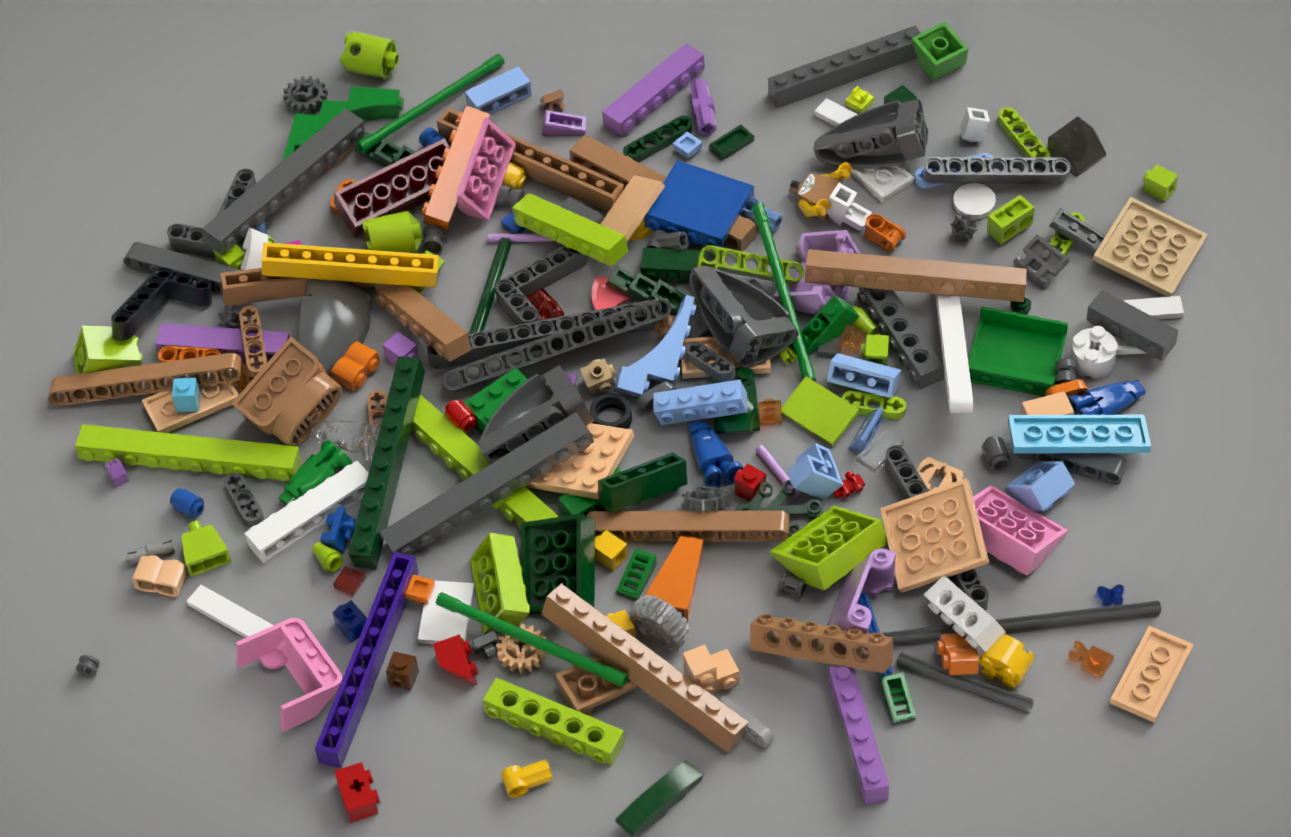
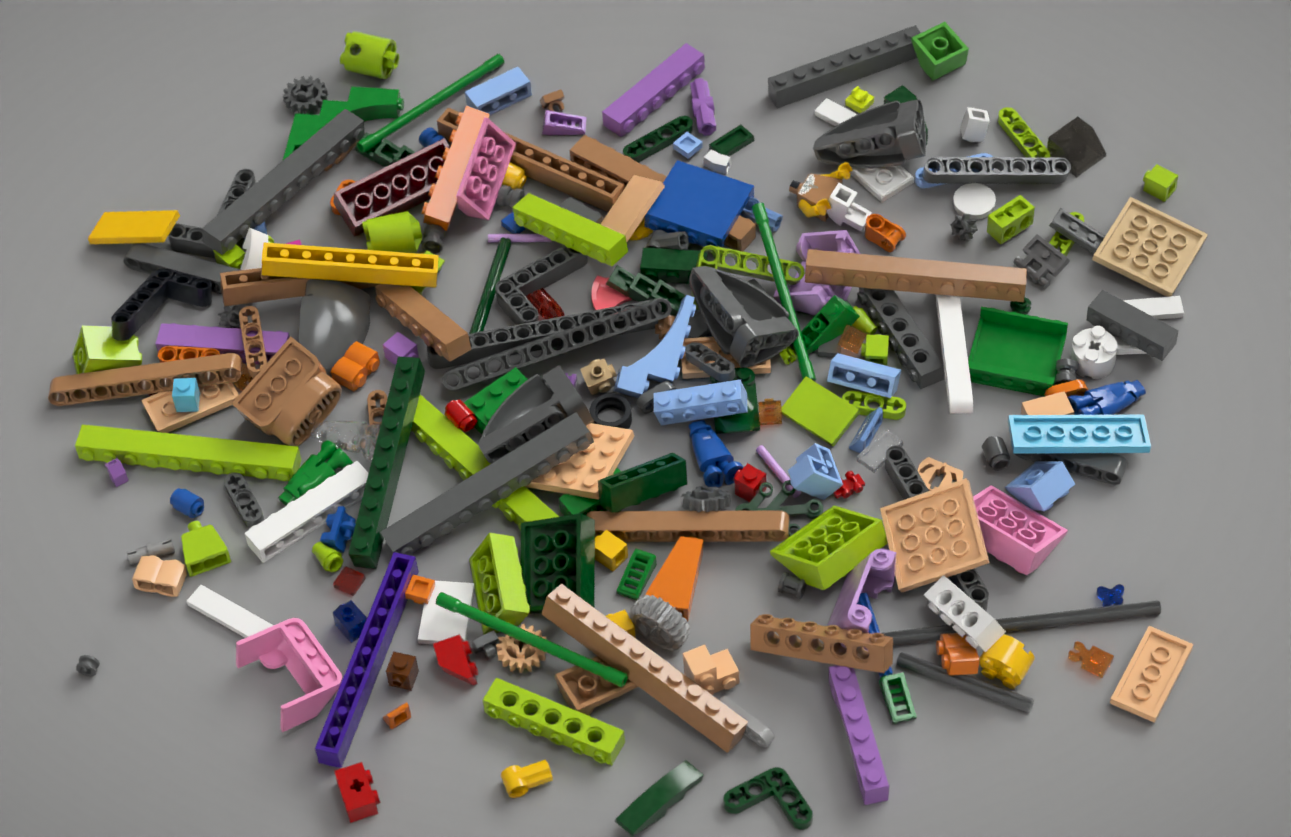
none -> yellow tile [88,210,180,244]
none -> orange slope [383,702,411,729]
none -> white piece [703,149,731,175]
none -> dark green beam [723,767,813,830]

